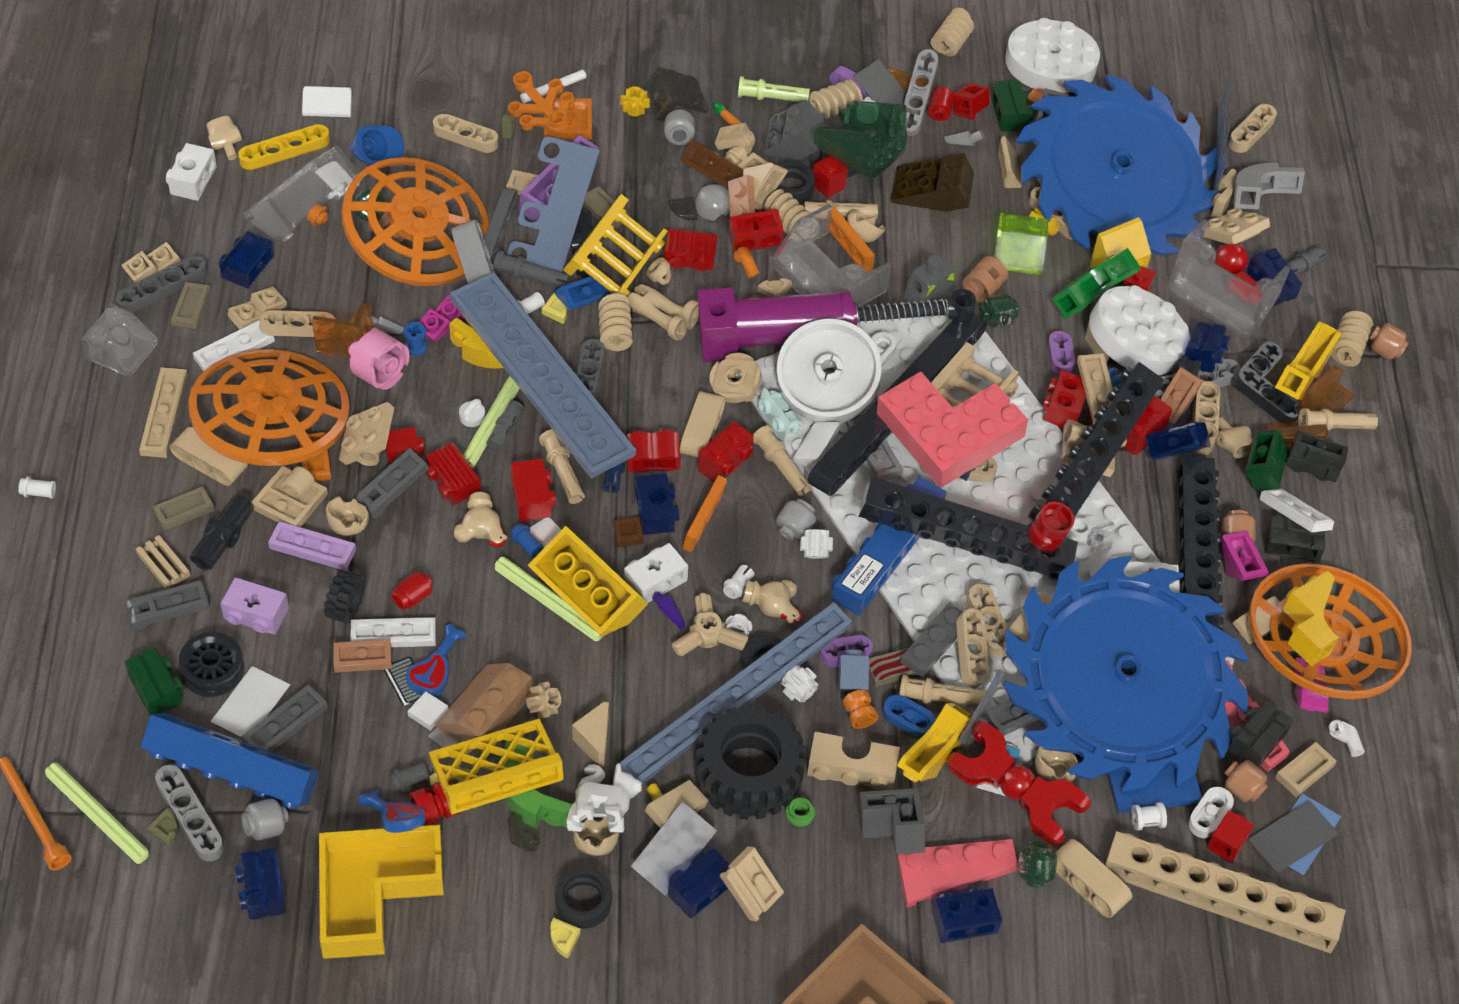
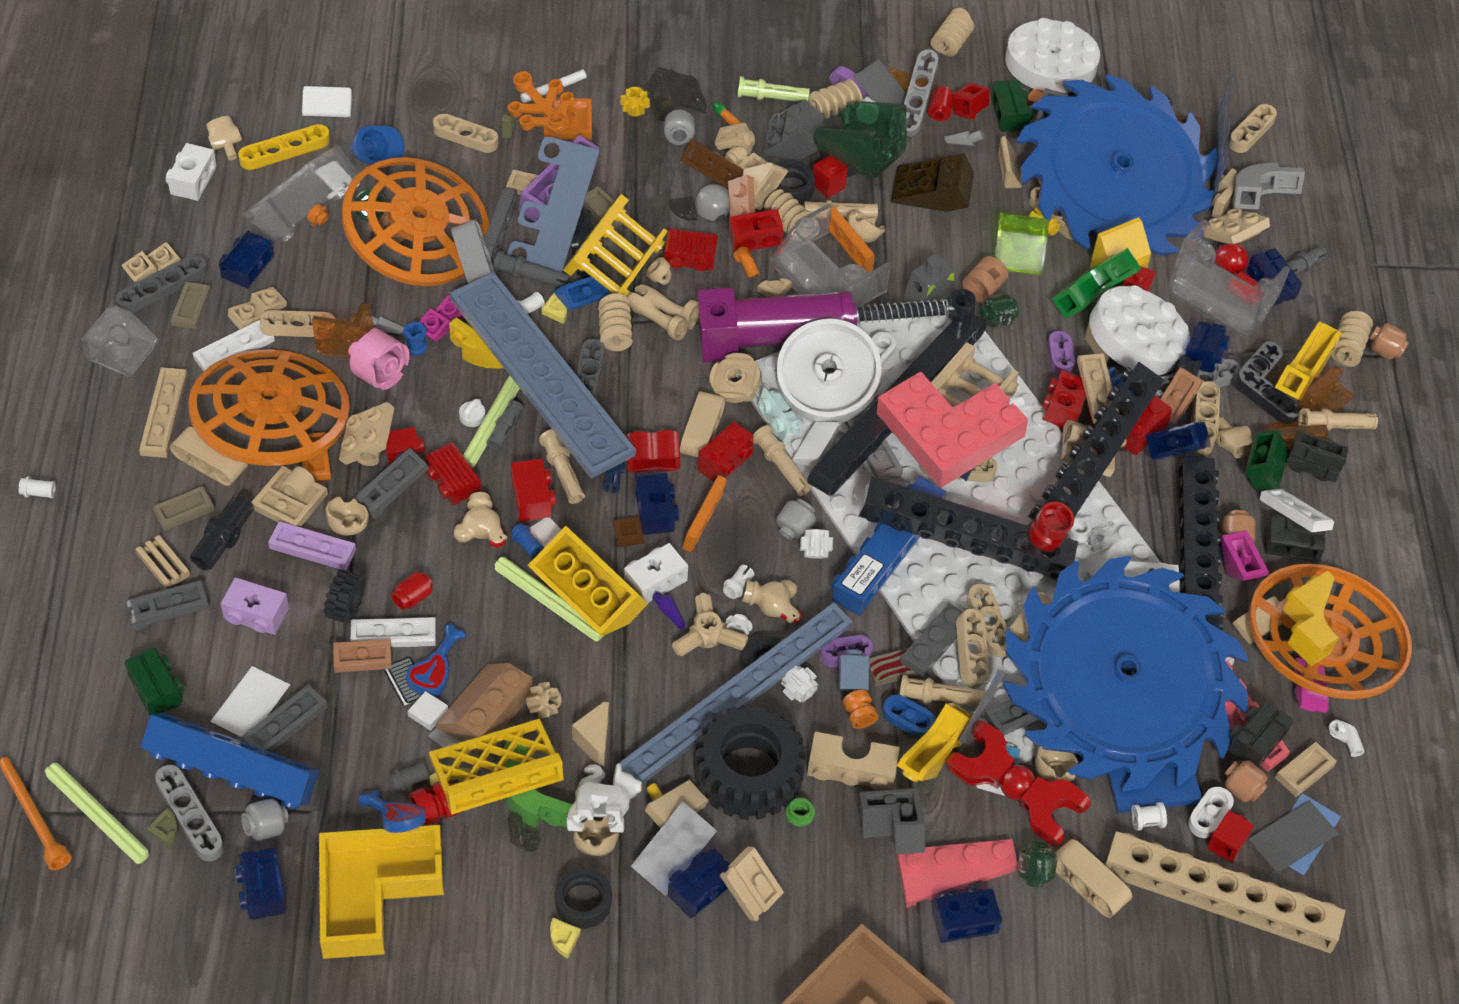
black wheel [178,632,244,697] -> none

